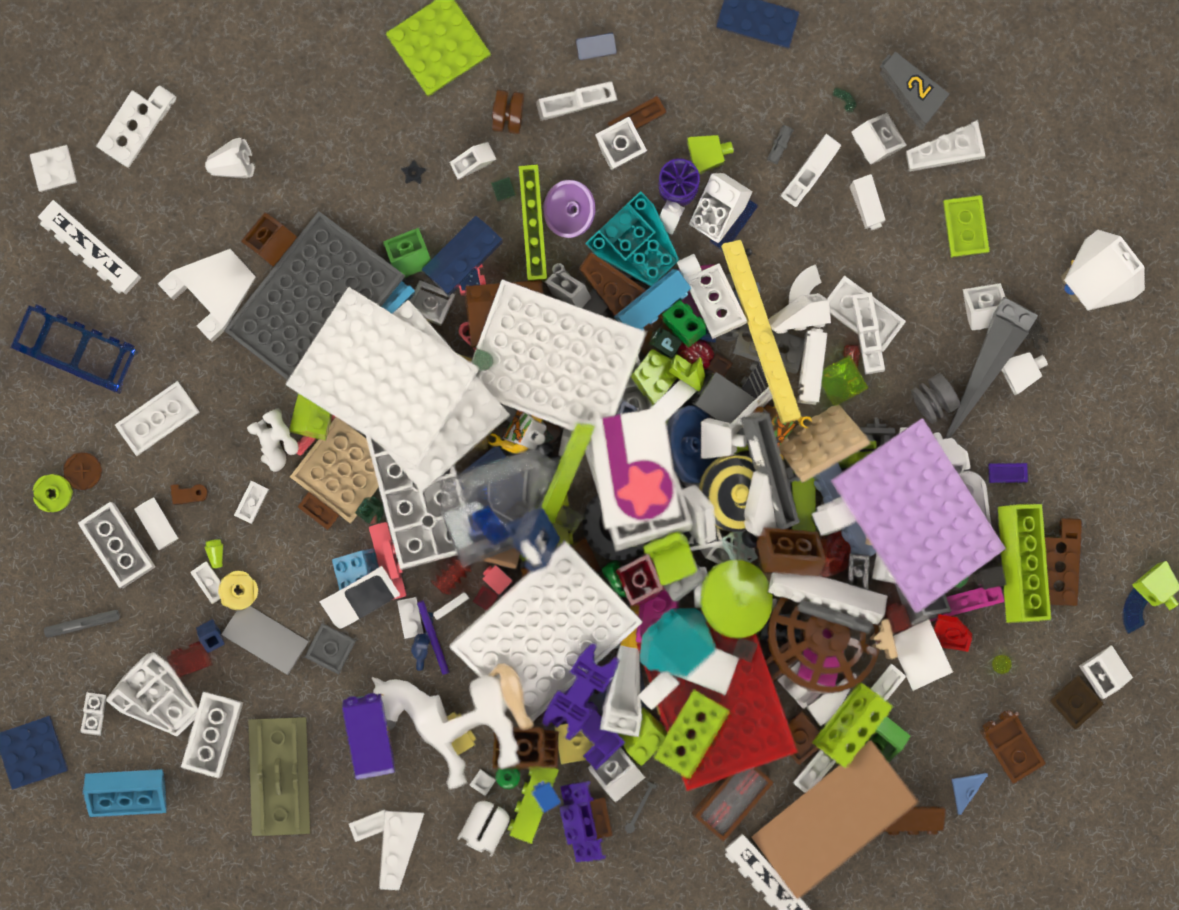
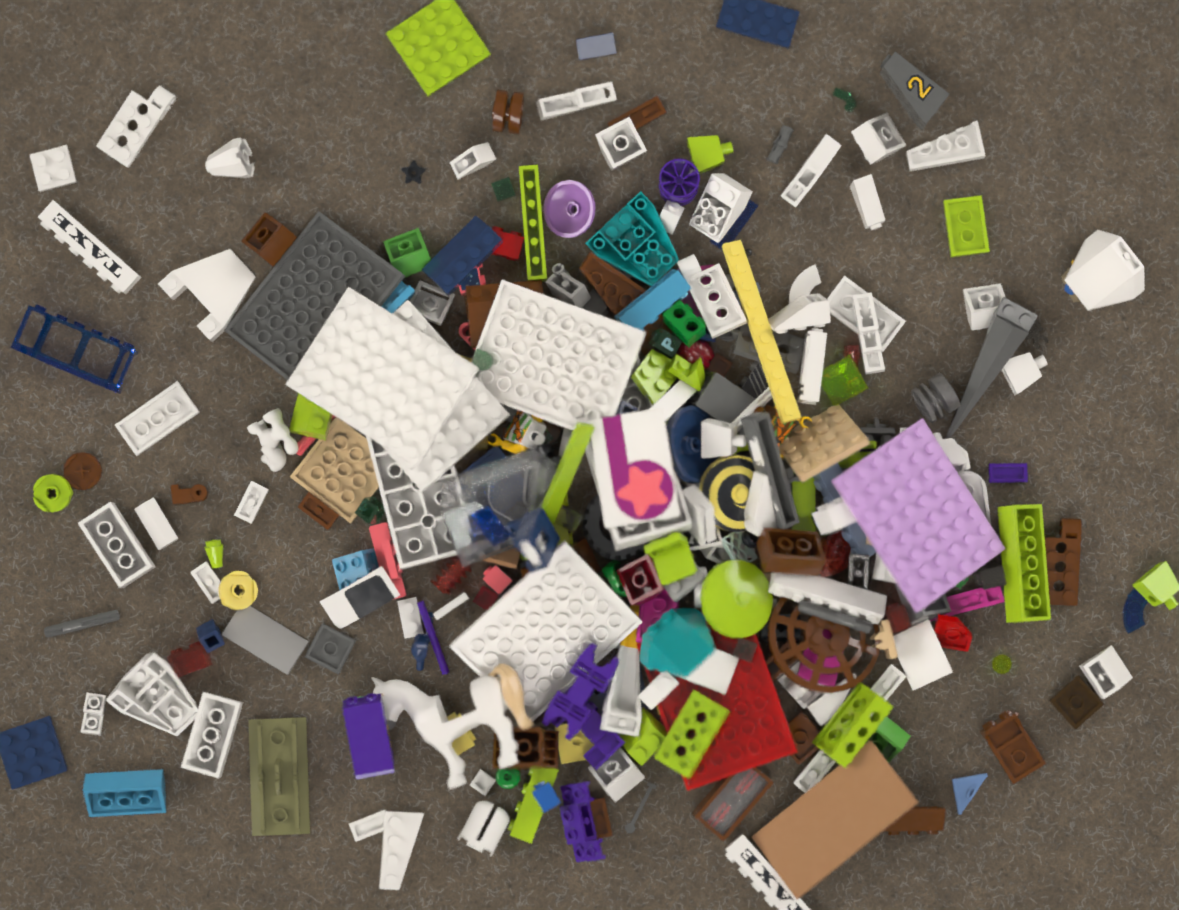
none -> red brick [491,226,525,262]

